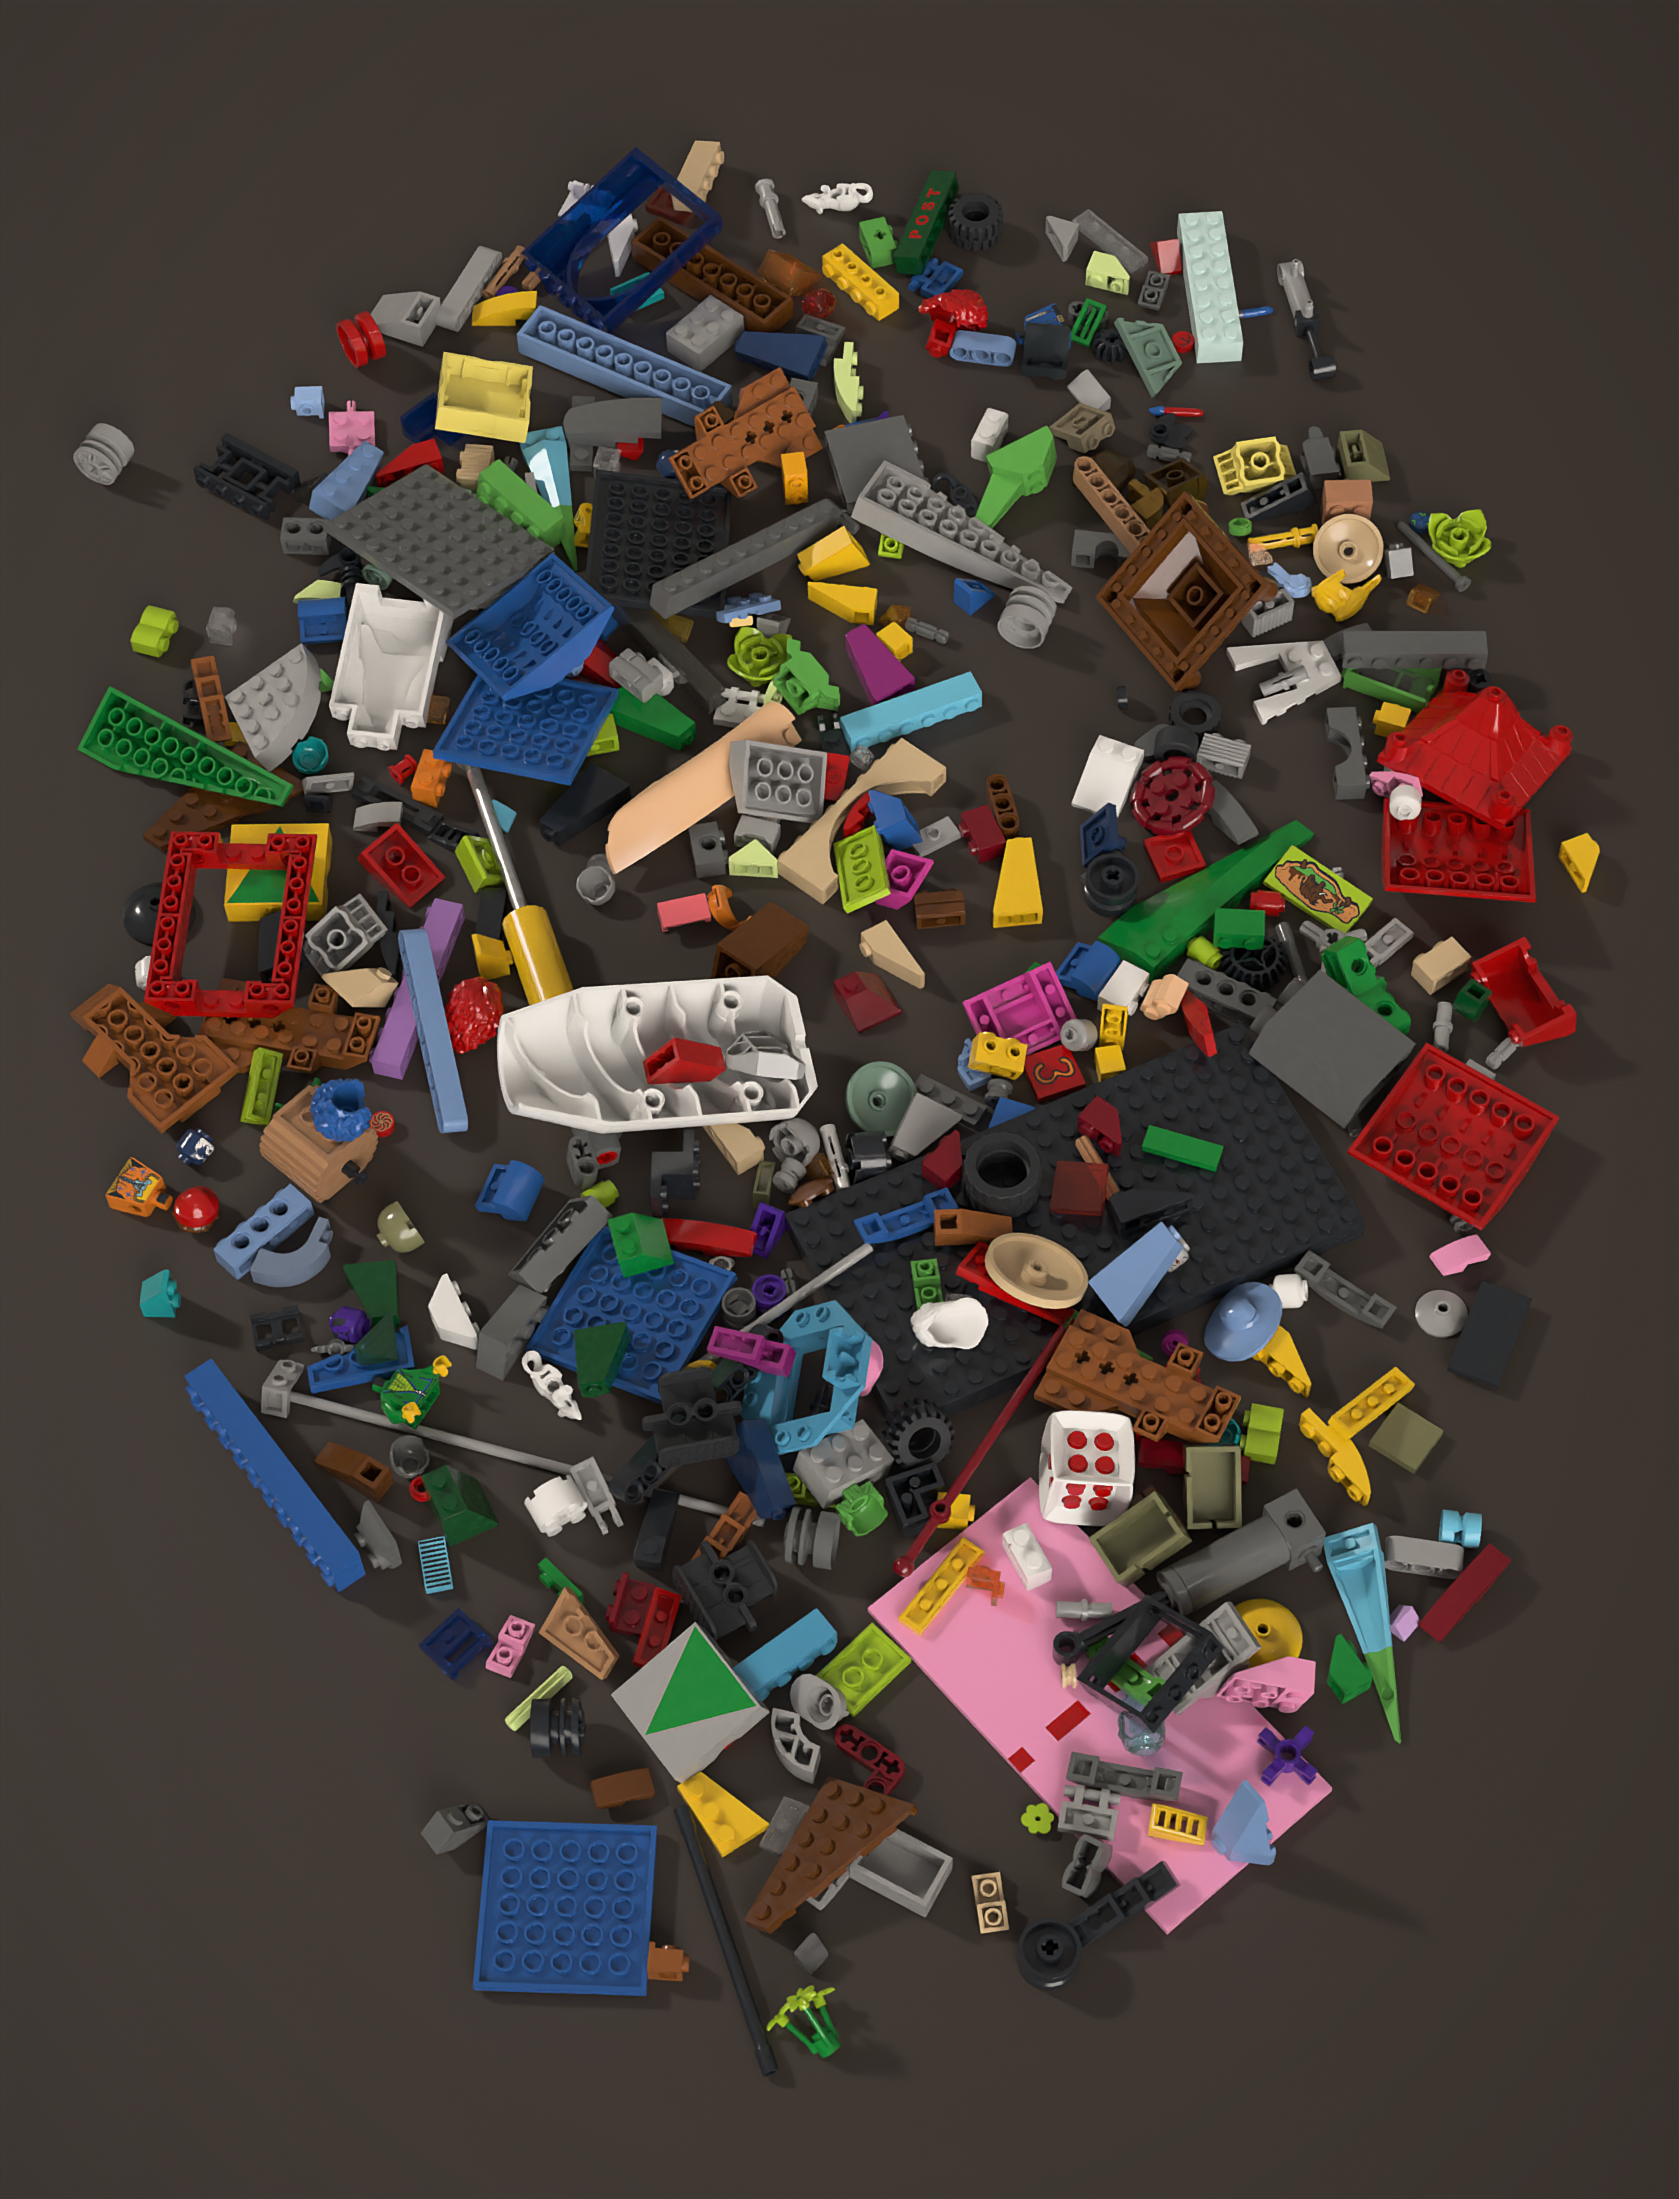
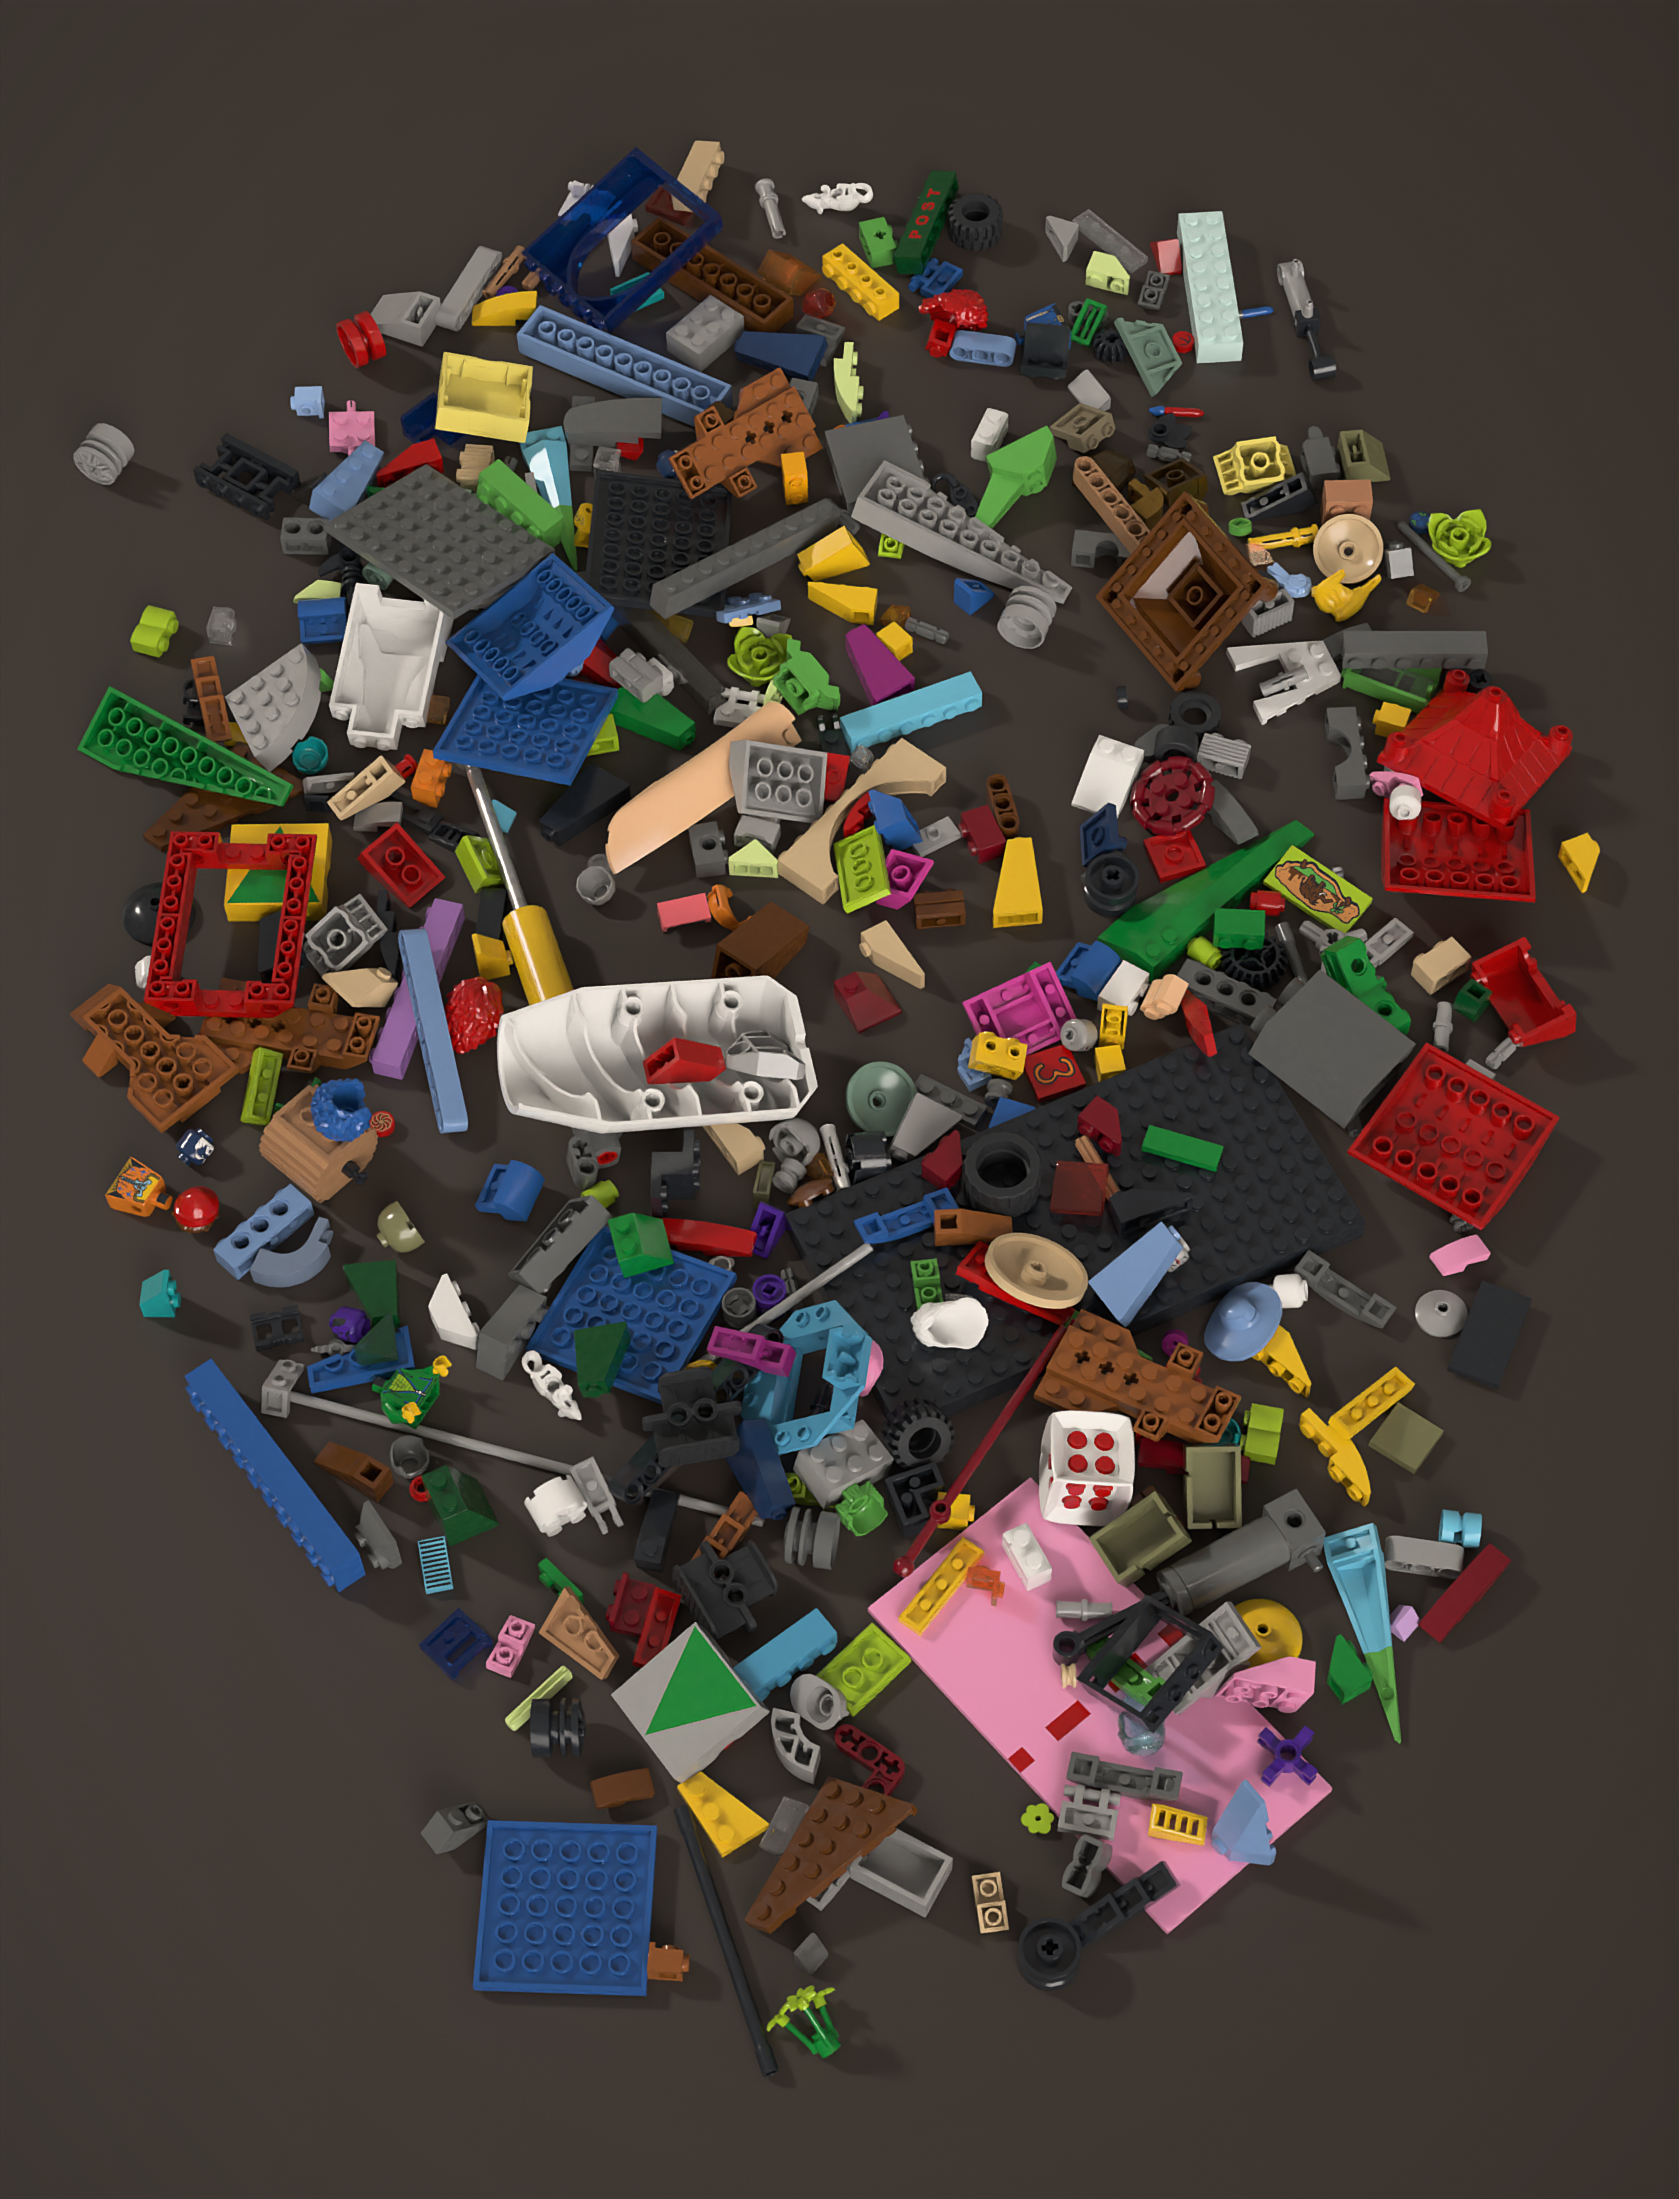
none -> tan slope [327,755,406,820]

